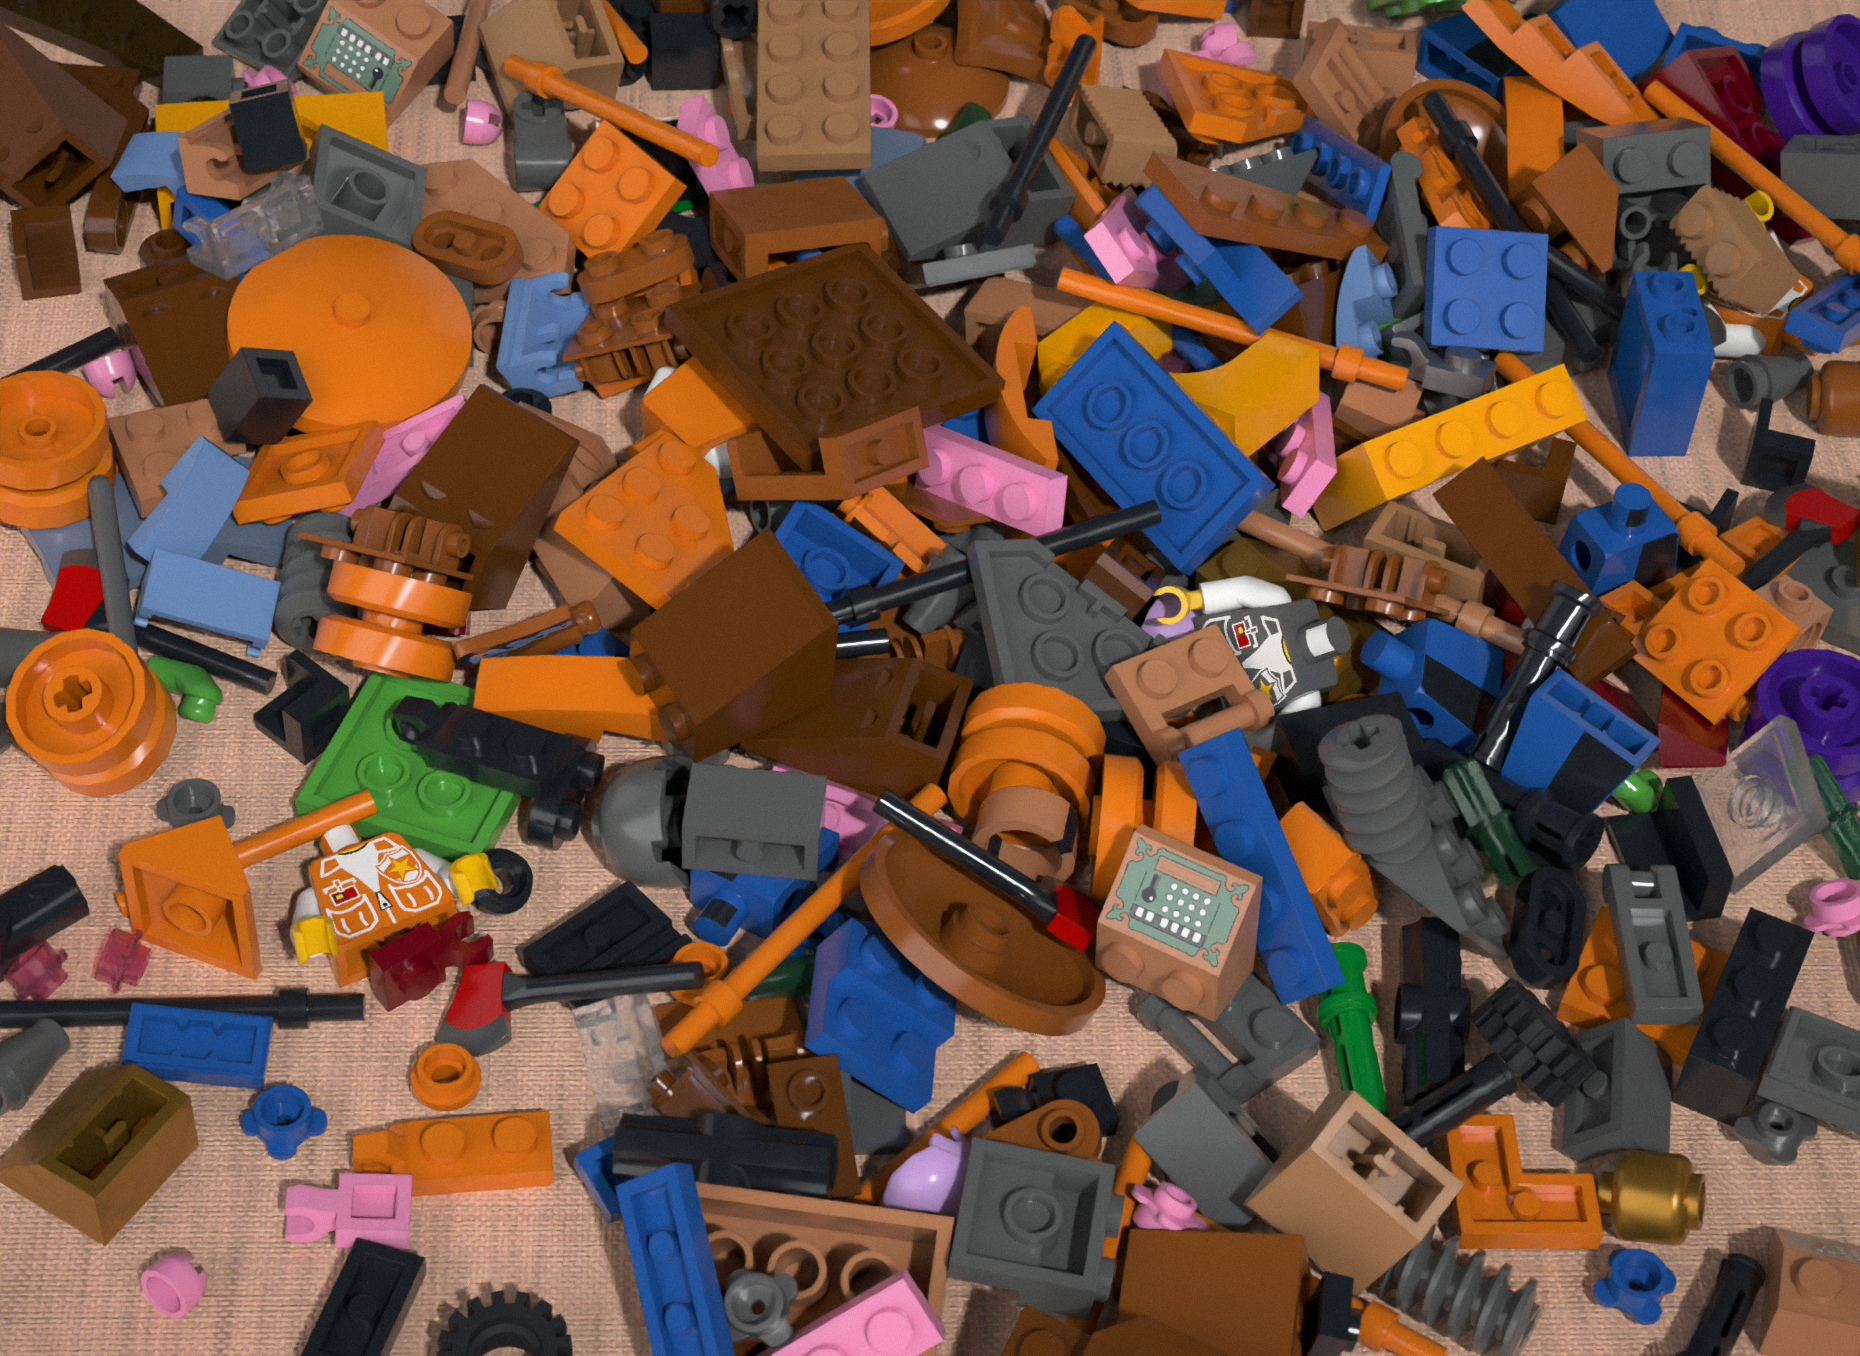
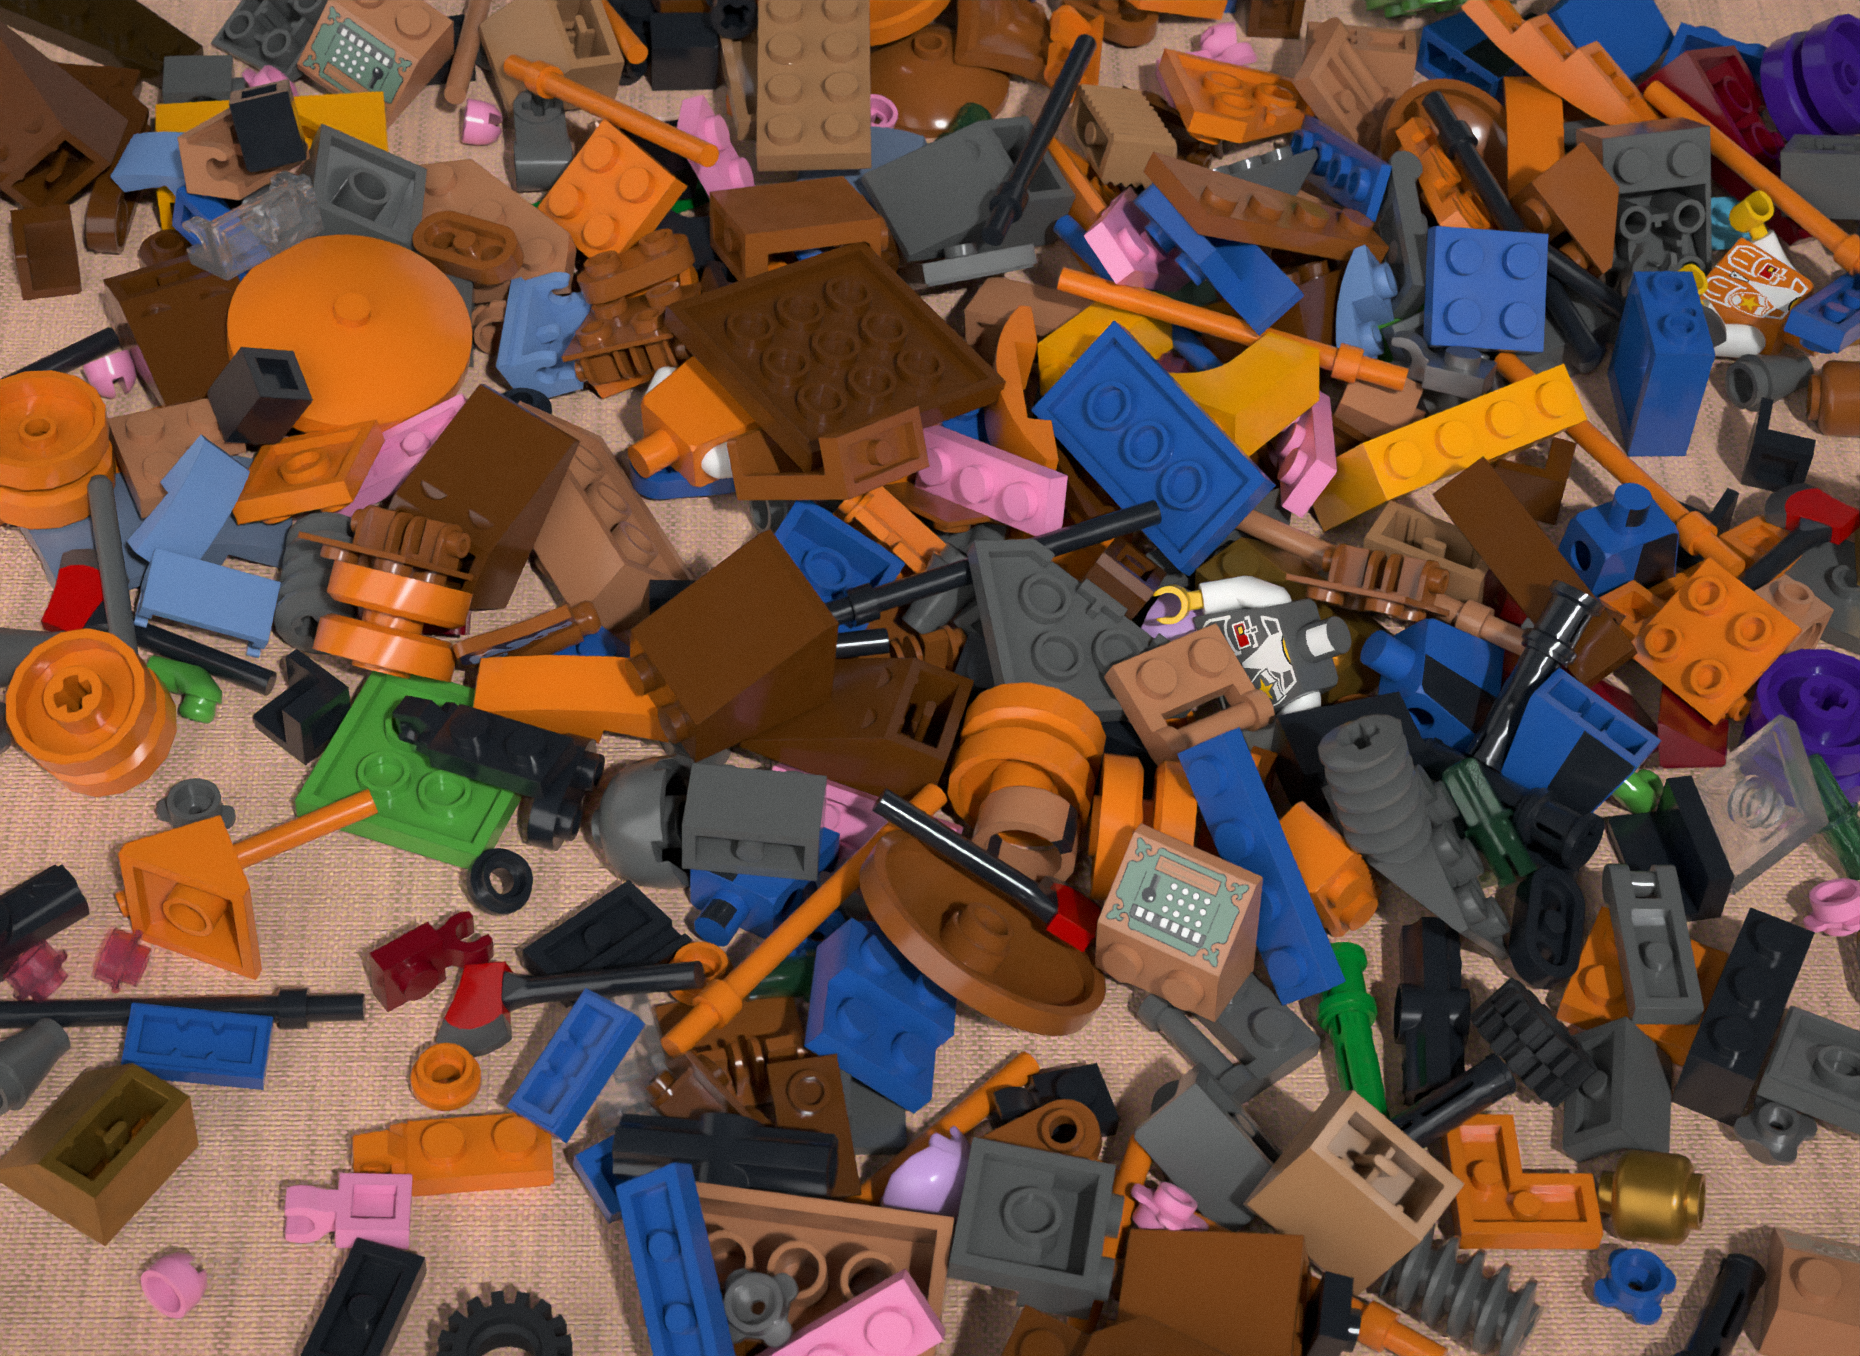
blue plate [241,1085,328,1160] -> none
torso [290,824,499,988] -> none
orange plate [553,431,735,610] -> none
medium nougat brick [1669,184,1799,314] -> none
none -> blue plate [507,988,645,1144]

